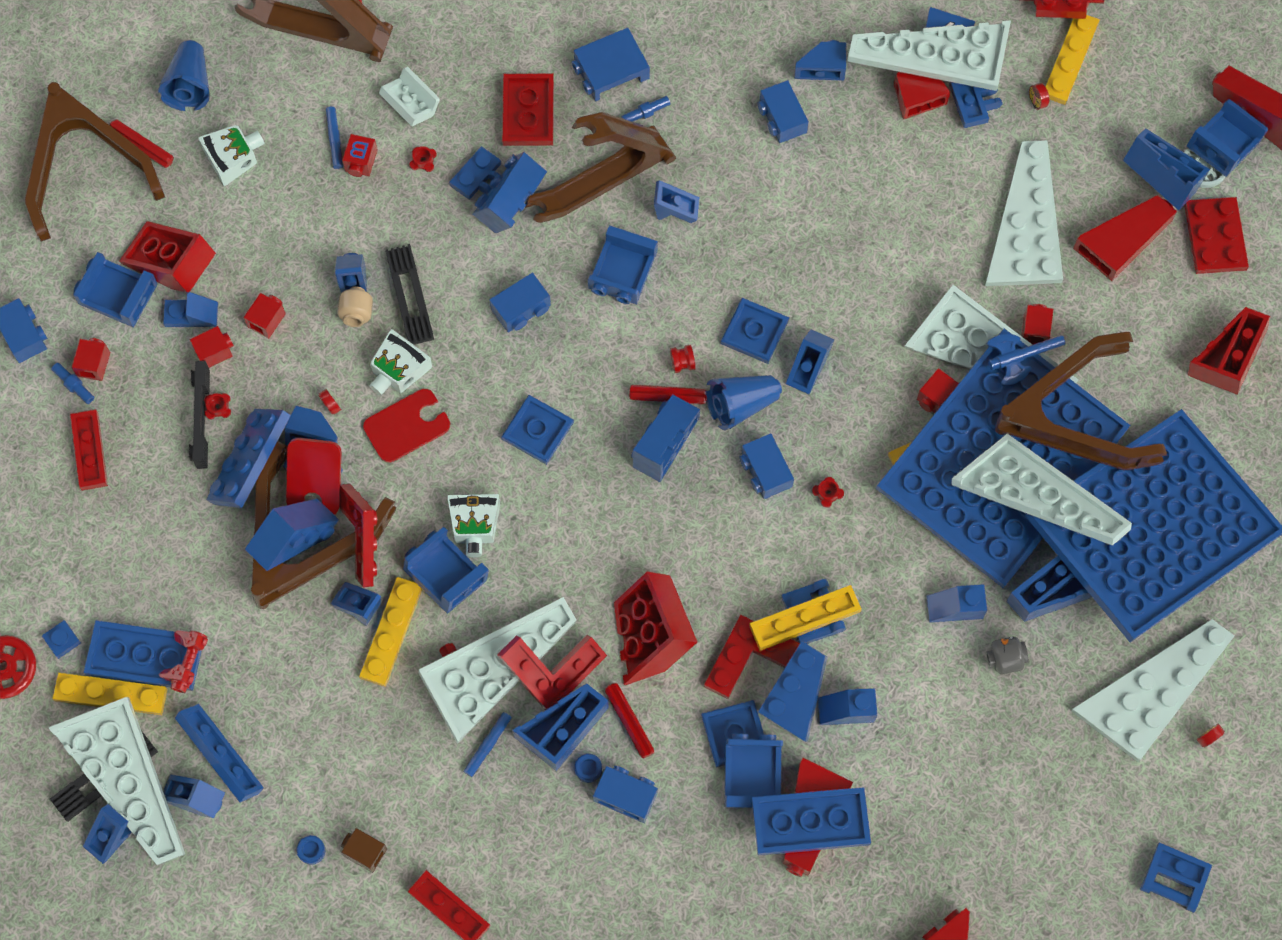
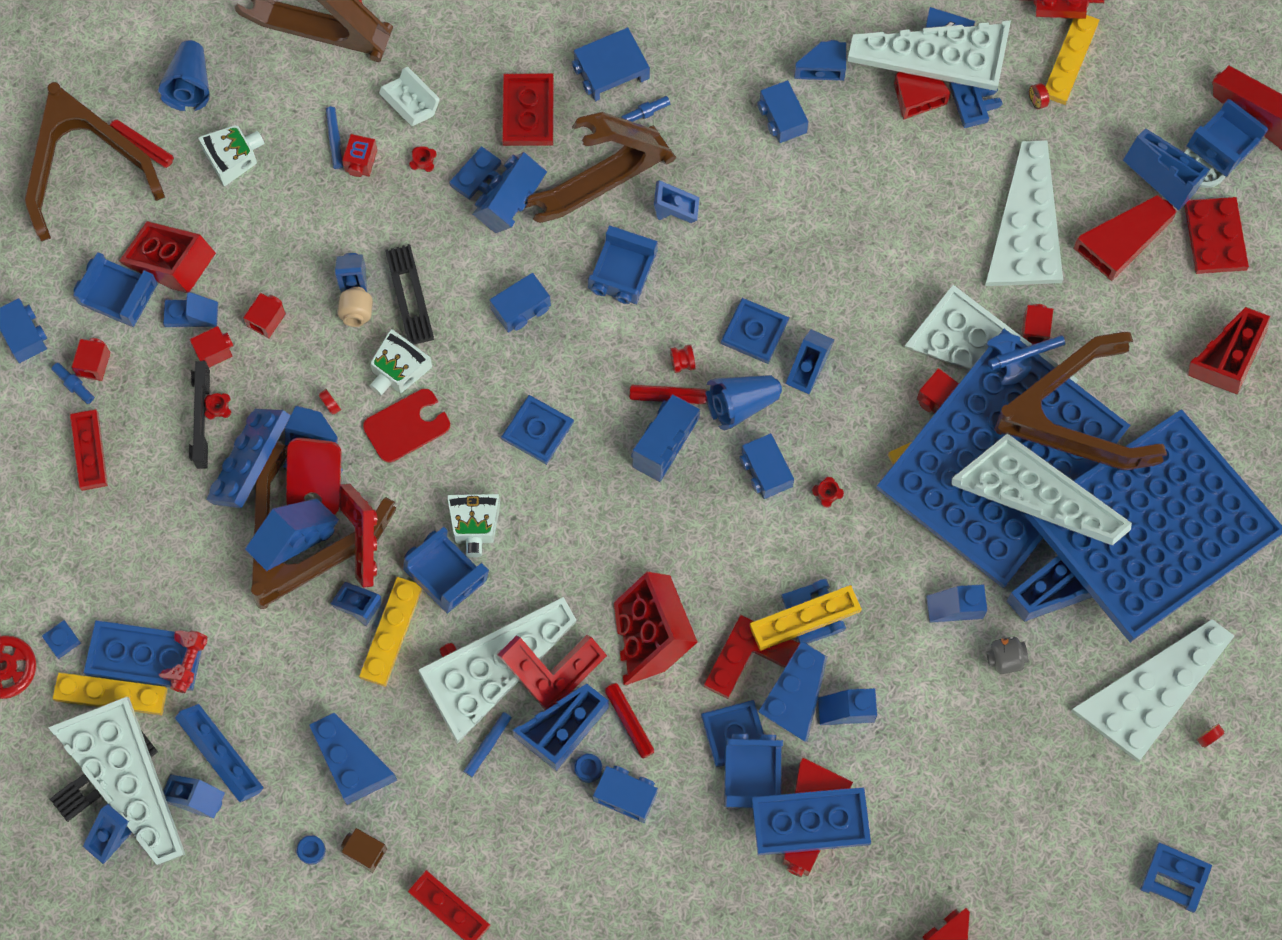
none -> blue wedge [309,713,398,805]

